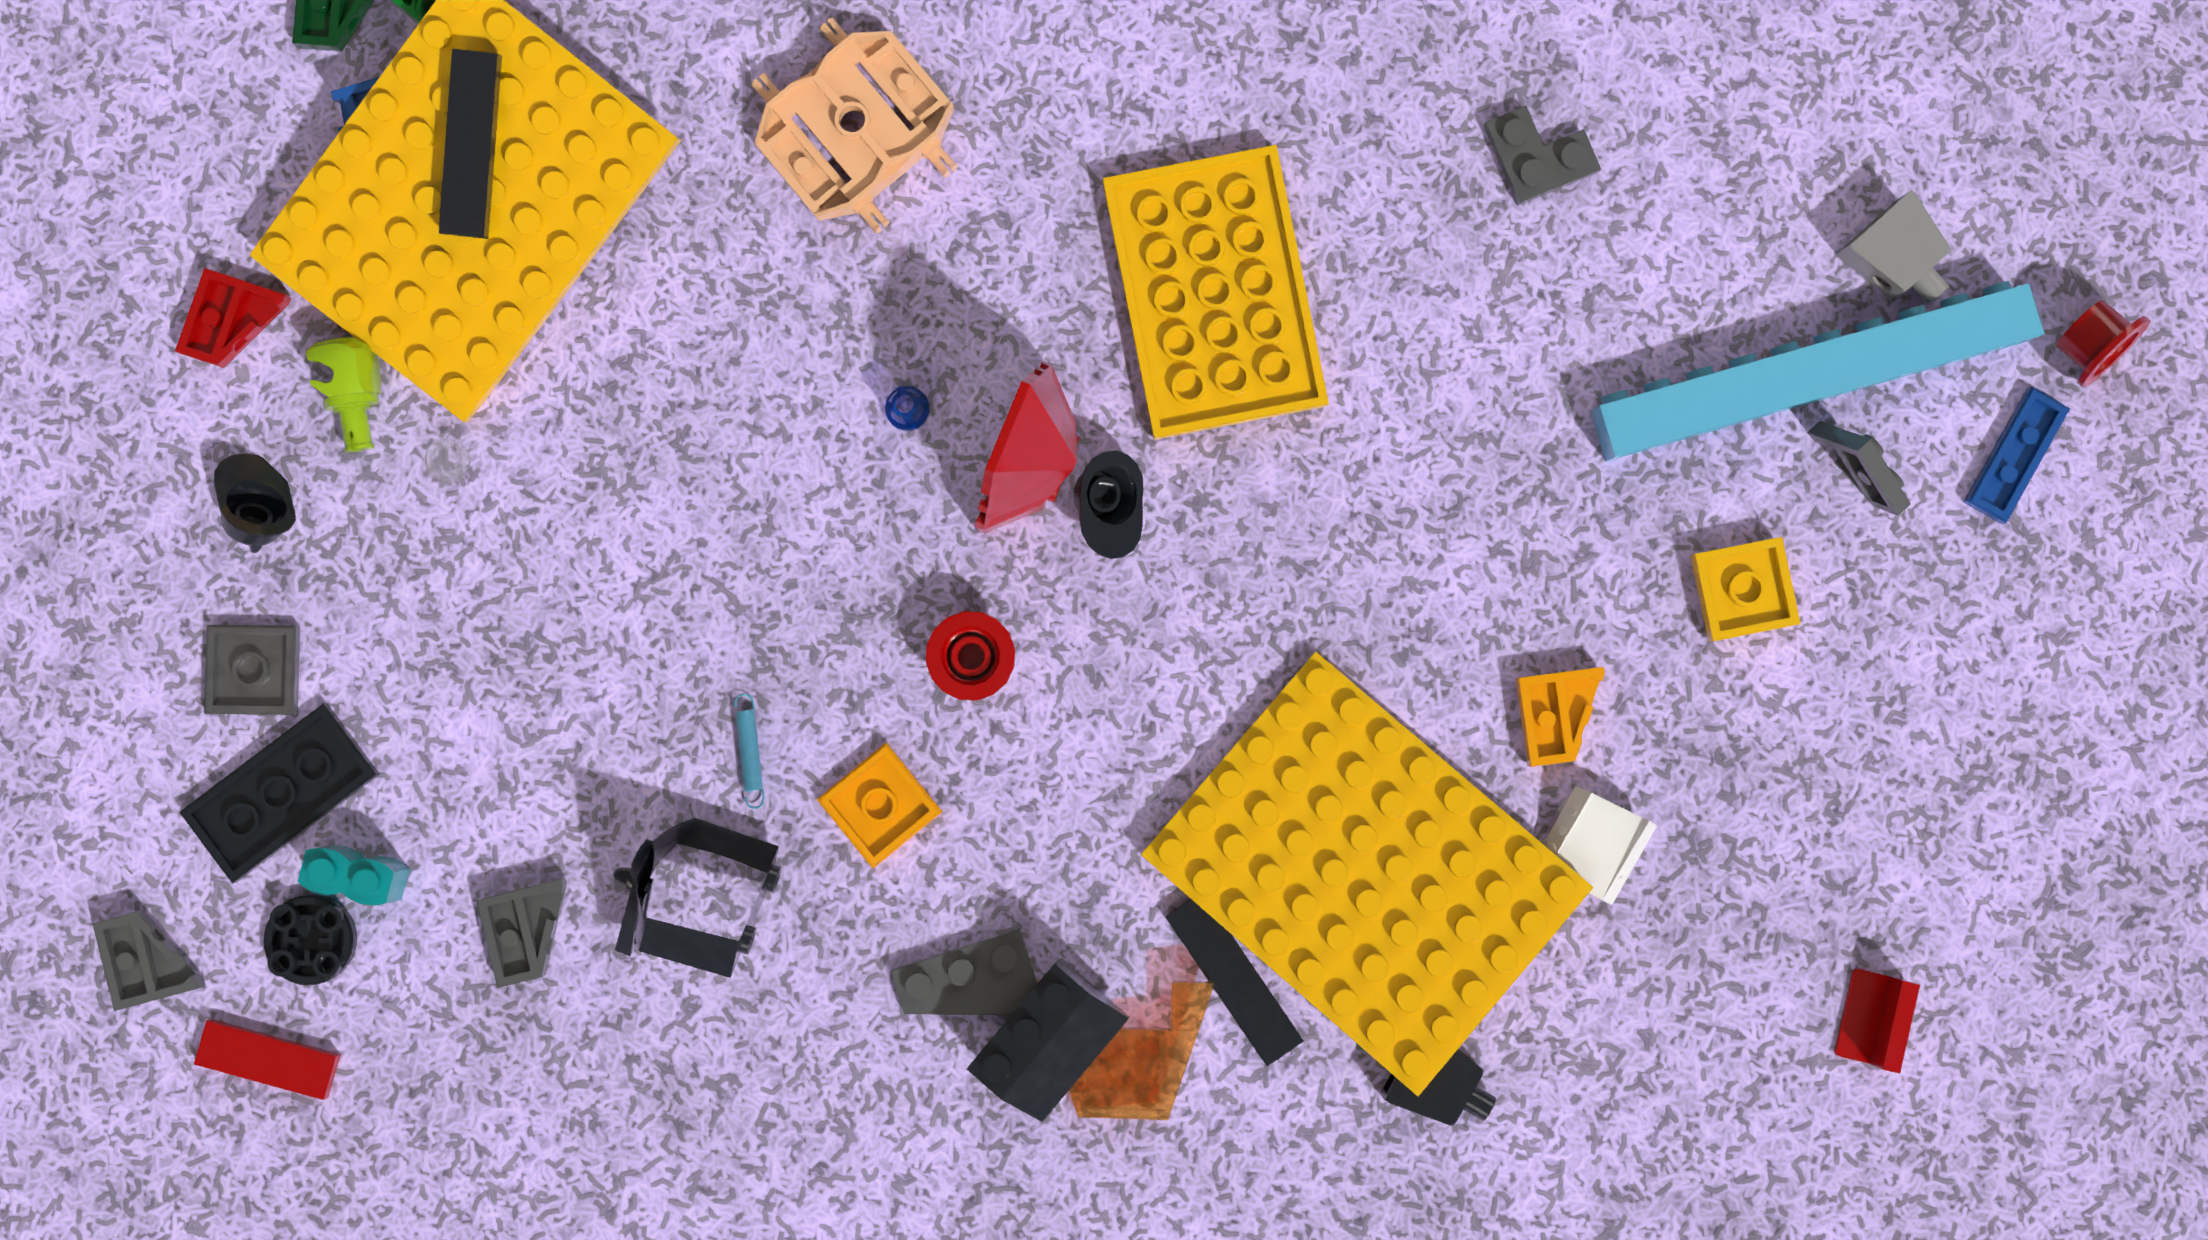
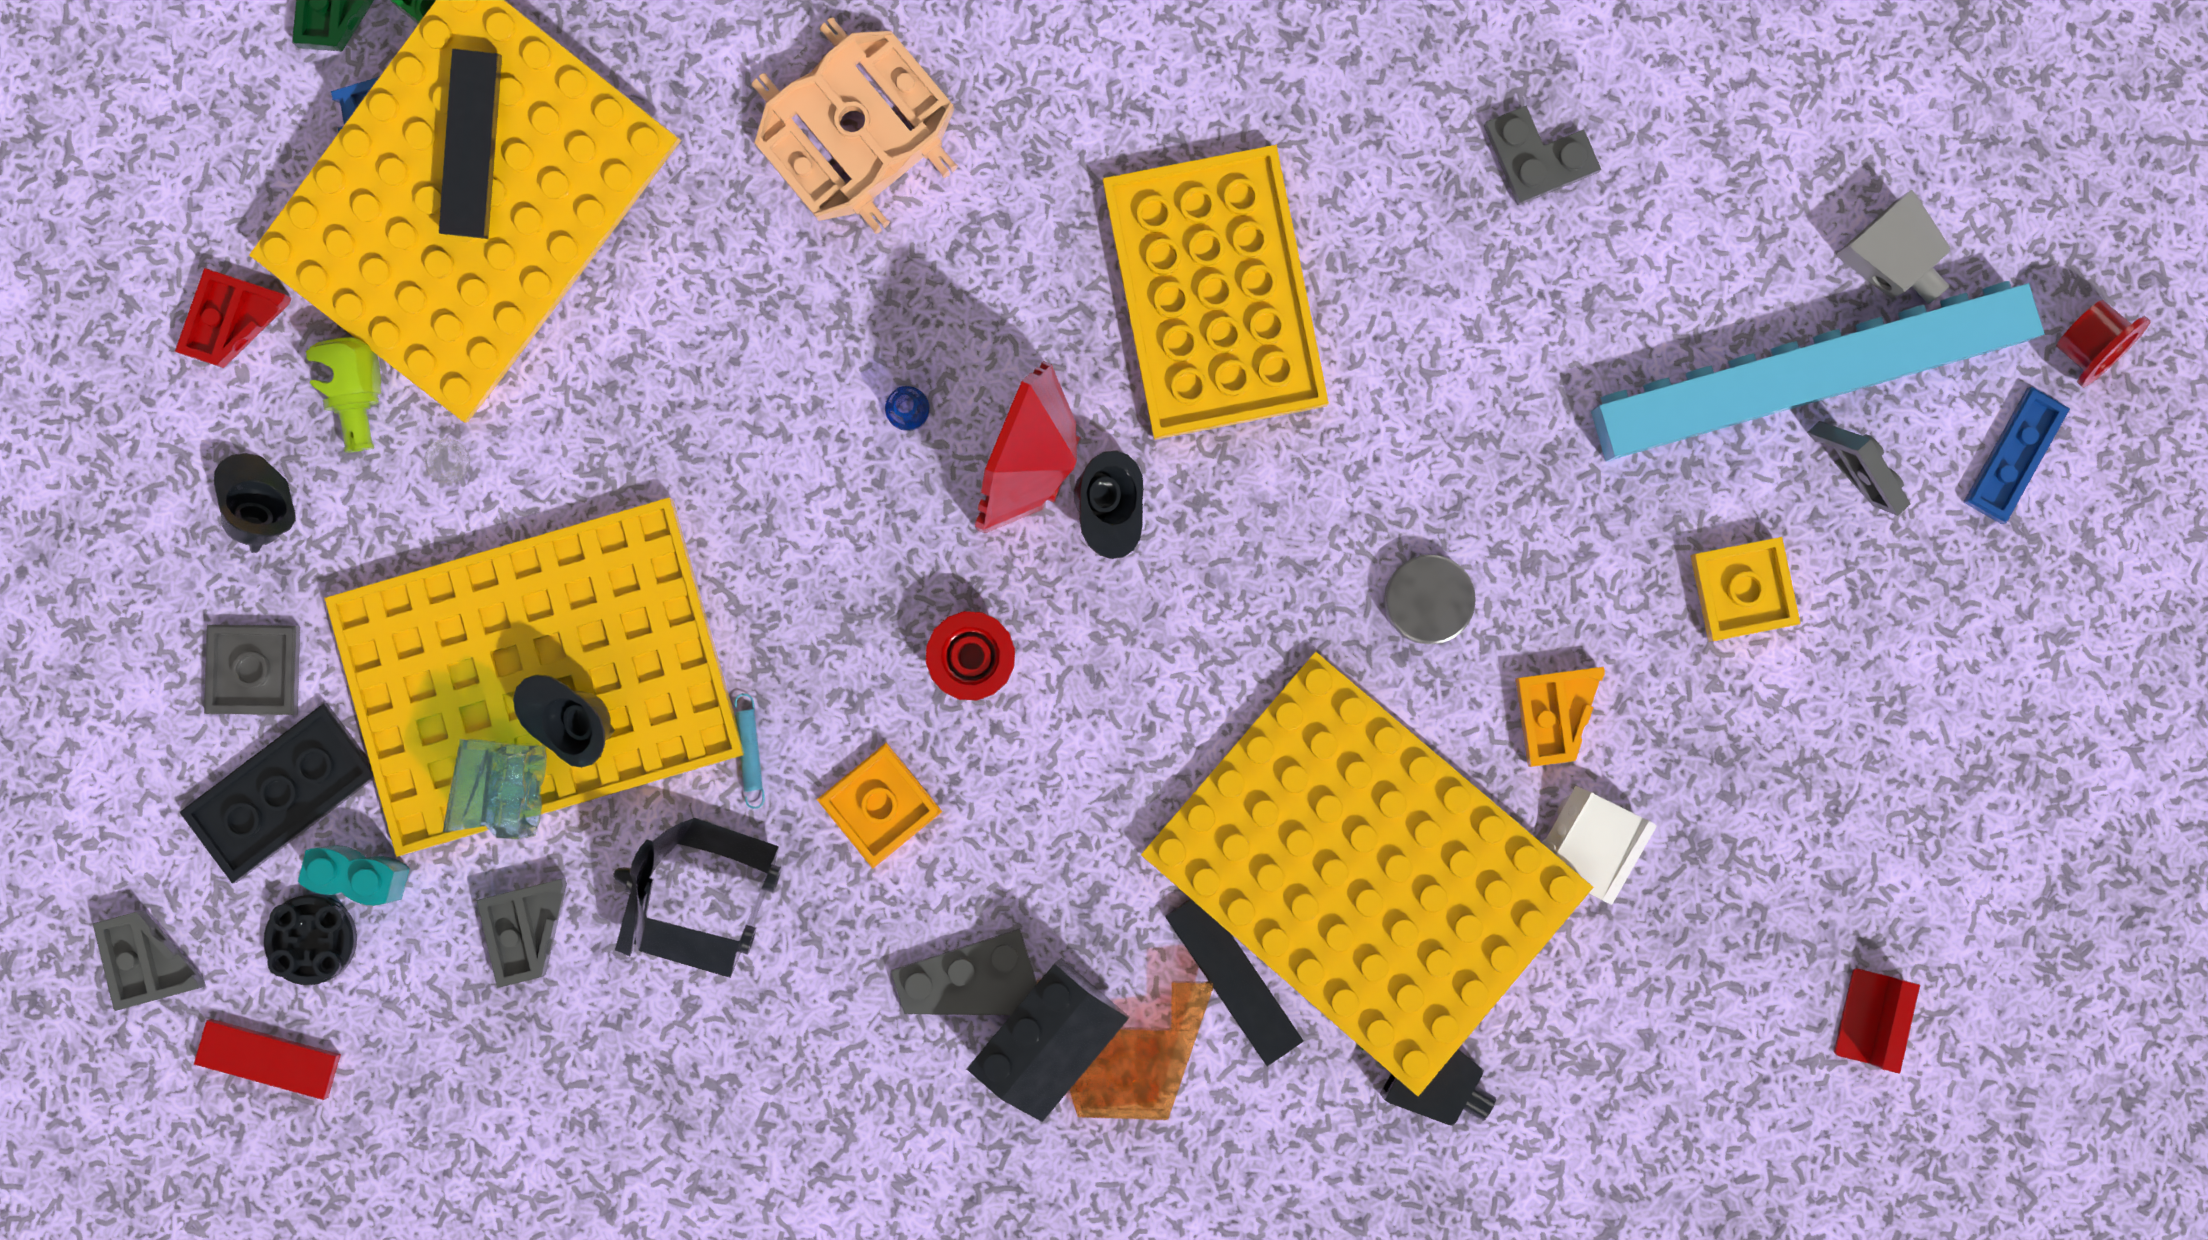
none -> yellow plate [324,497,744,857]
none -> clear light blue piece [443,739,546,839]
none -> black piece [513,674,615,768]
none -> flat silver tile [1384,555,1476,645]

